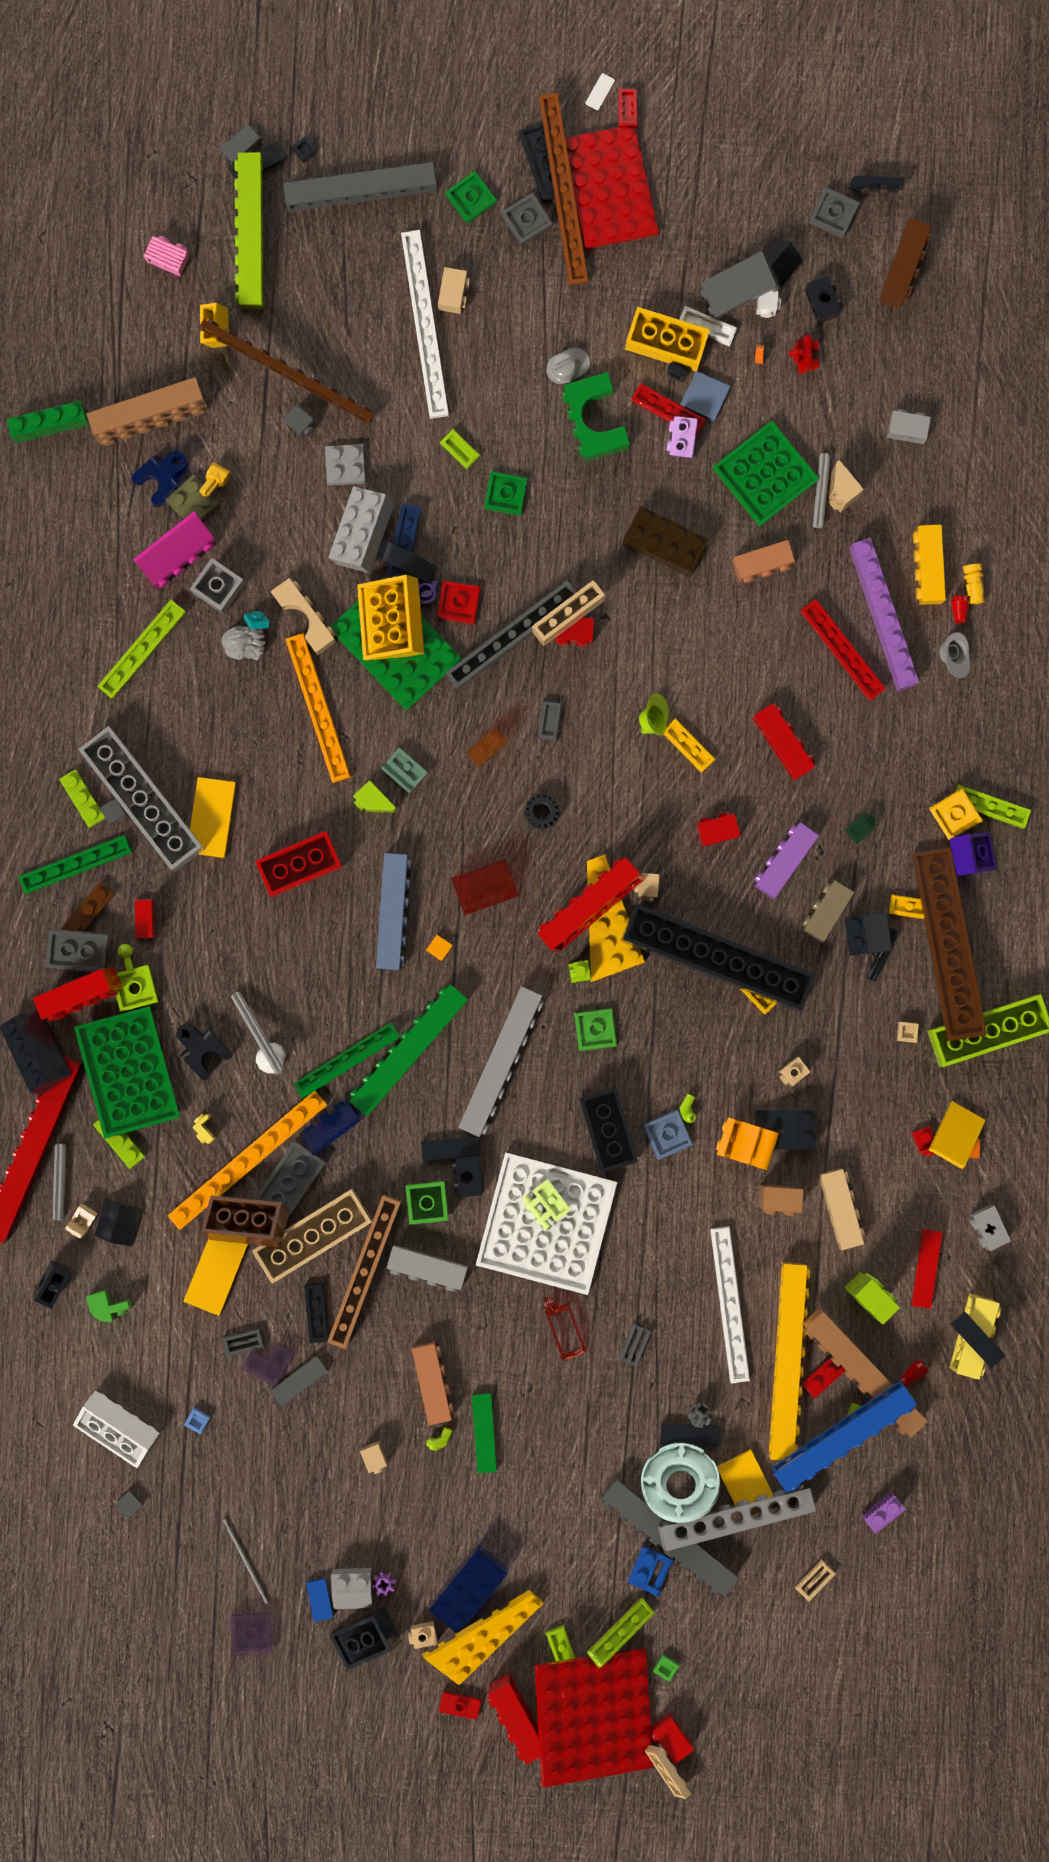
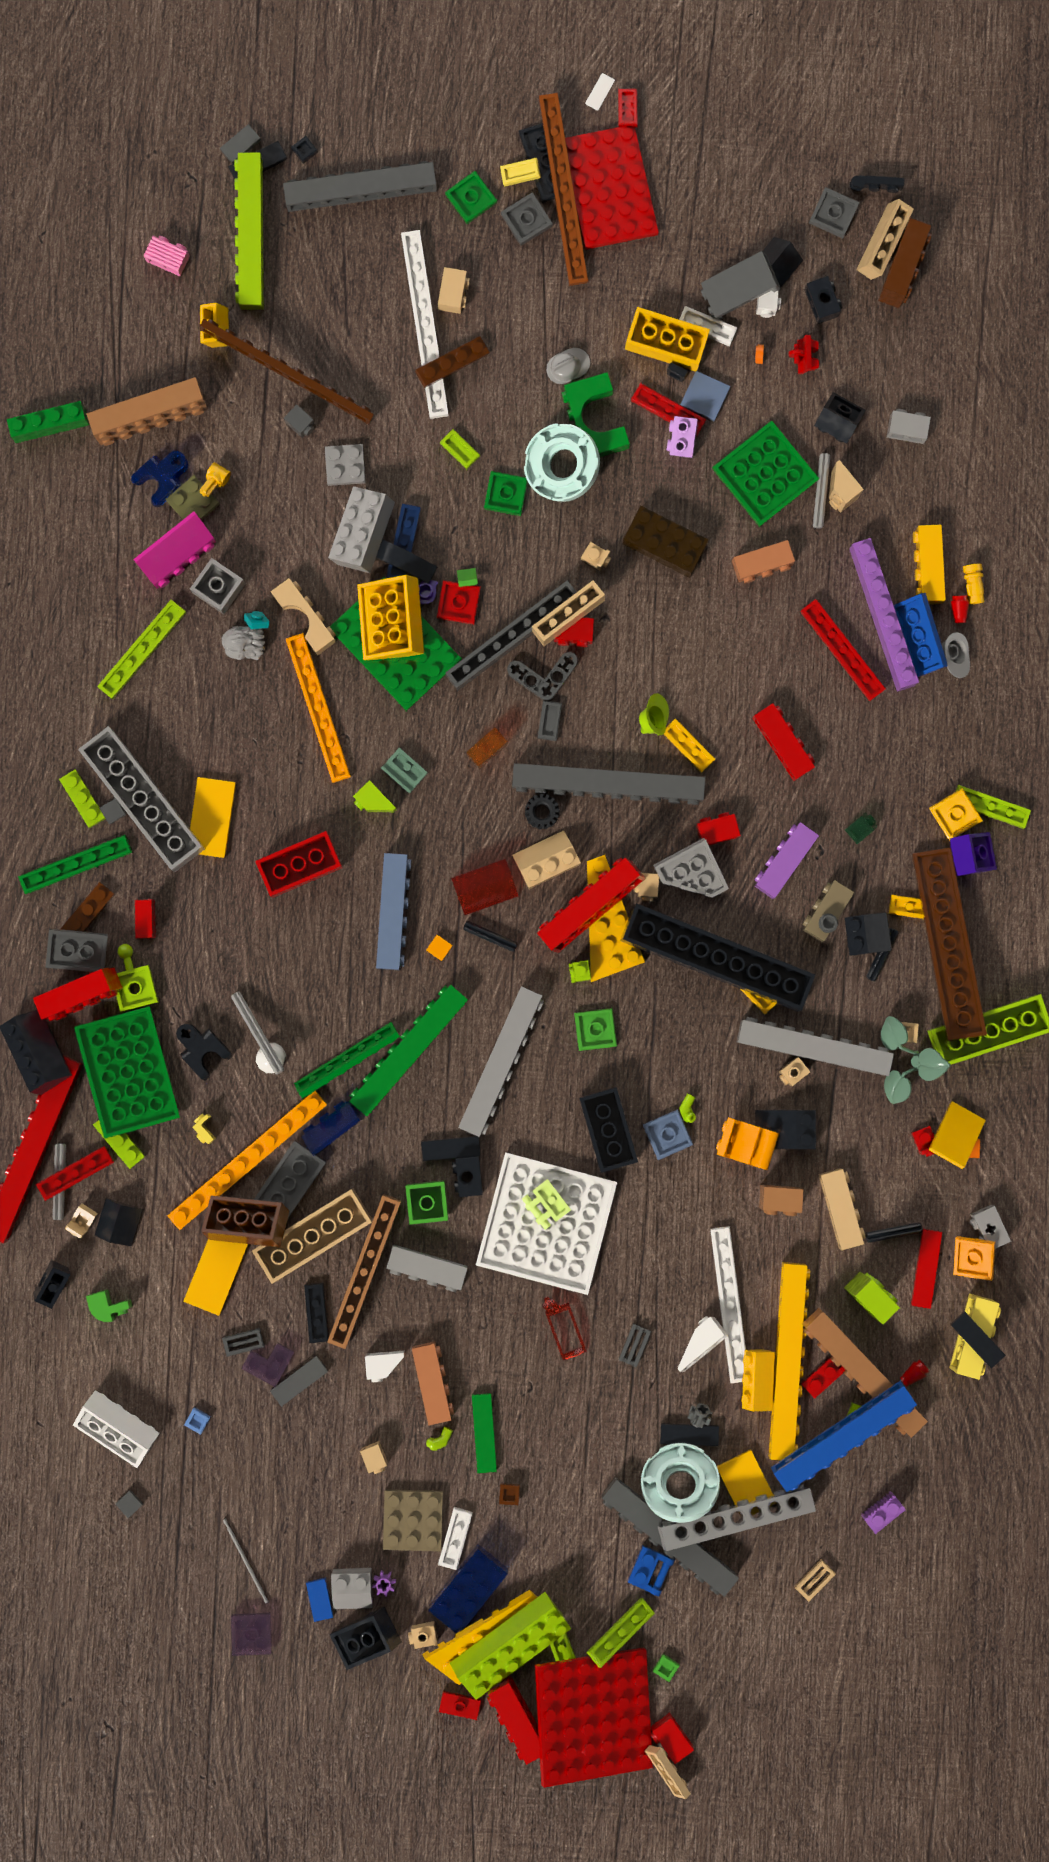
none -> red tile [36,1145,114,1201]
none -> white slope [365,1350,405,1382]
none -> dark tan plate [383,1489,443,1551]
none -> reddish brown plate [415,336,490,388]
none -> white tile [438,1507,473,1570]
none -> lime brick [450,1592,571,1700]
none -> bright green tile [457,568,478,587]
none -> black axle [463,921,517,952]
none -> reddish brown plate [499,1483,520,1505]
none -> light yellow tile [500,158,541,187]
none -> dark grey beam [507,652,577,701]
none -> dark grey brick [512,763,705,805]
none -> tan slope [512,830,581,889]
none -> light aqua piece [524,424,600,502]
none -> tan bracket [581,542,611,571]
none -> light grey plate [653,838,729,898]
none -> white slope [678,1316,729,1372]
none -> light grey brick [736,1017,894,1076]
none -> yellow brick [741,1349,775,1412]
none -> black slope [814,392,866,444]
none -> dark grey plate [818,914,838,933]
none -> tan brick [856,199,914,280]
none -> black axle [865,1222,923,1243]
none -> sand green plant [881,1016,951,1104]
none -> blue plate [893,593,948,678]
none -> light orange tile [953,1236,995,1281]

